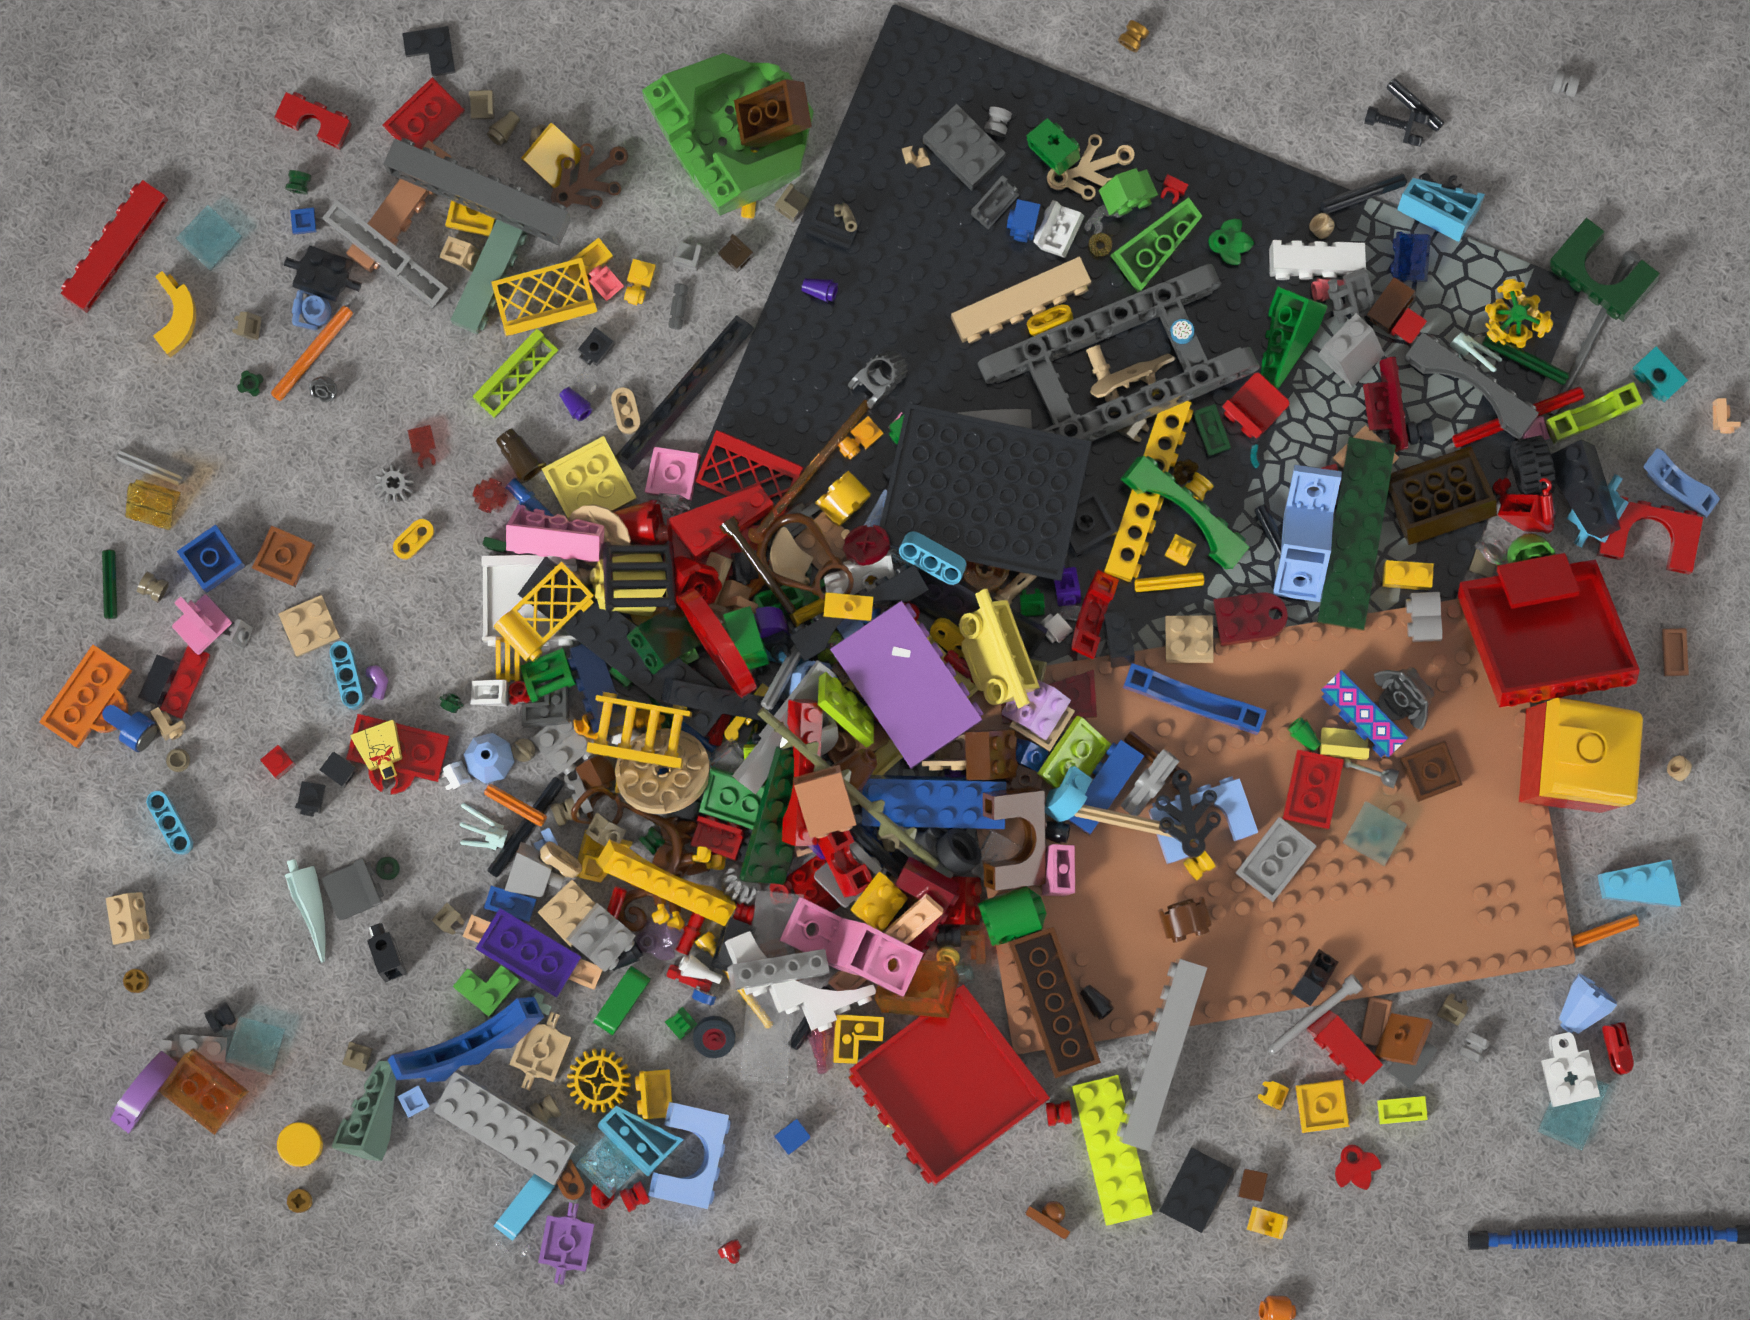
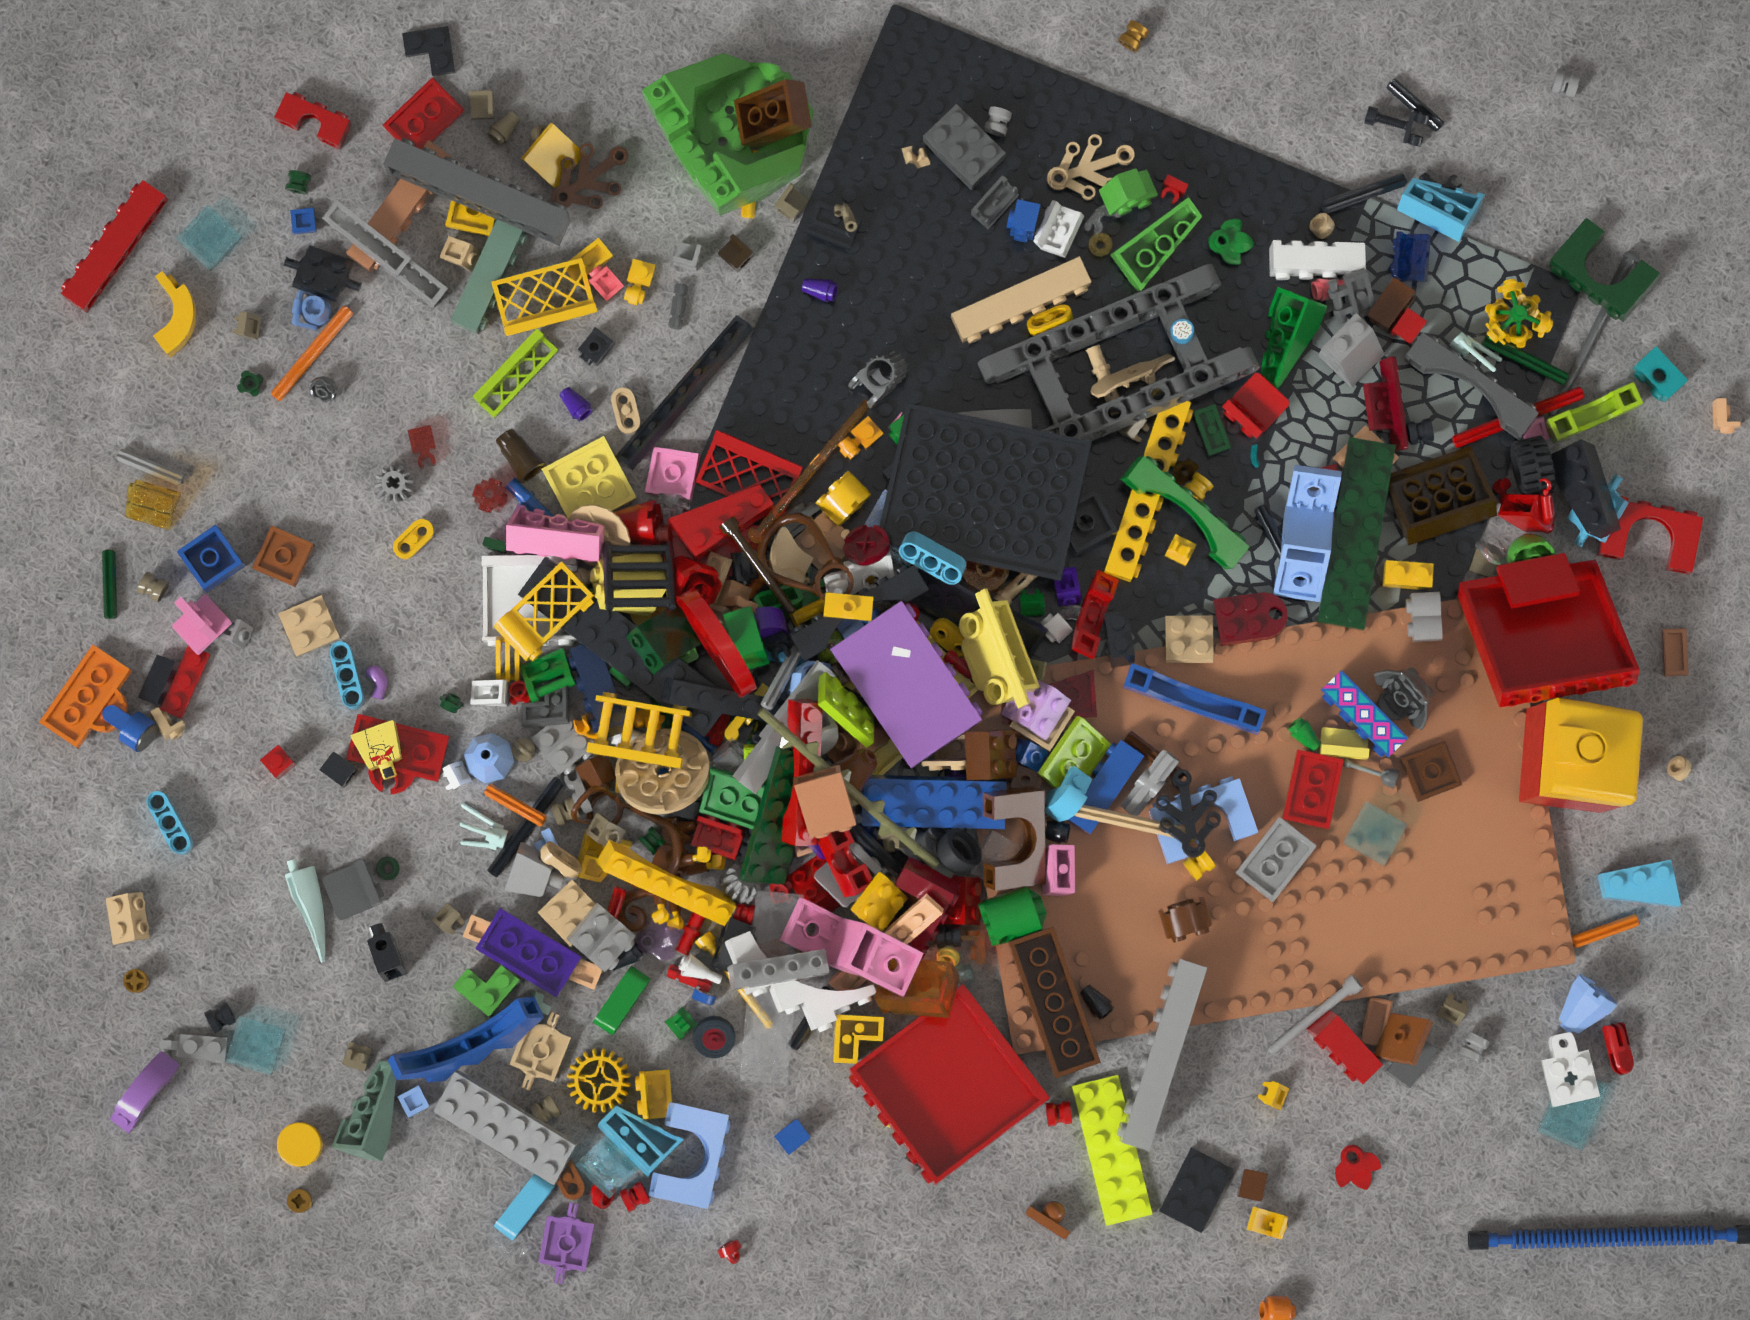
clear orange brick [158,1048,250,1135] -> none
dark tan plate [166,748,190,772] -> none
black bracket [295,781,326,817] -> none
blue plate [484,885,537,922] -> none
clear pink cone [807,1029,831,1074] -> none
green brick [1026,118,1081,176] -> none
yellow axle [1134,572,1204,592] -> none
black slope [1291,949,1339,1006] -> none
yellow plate [1295,1079,1350,1133] -> none
neon yellow plate [1377,1096,1428,1124] -> none
medium blue arch [1644,448,1720,518] -> none

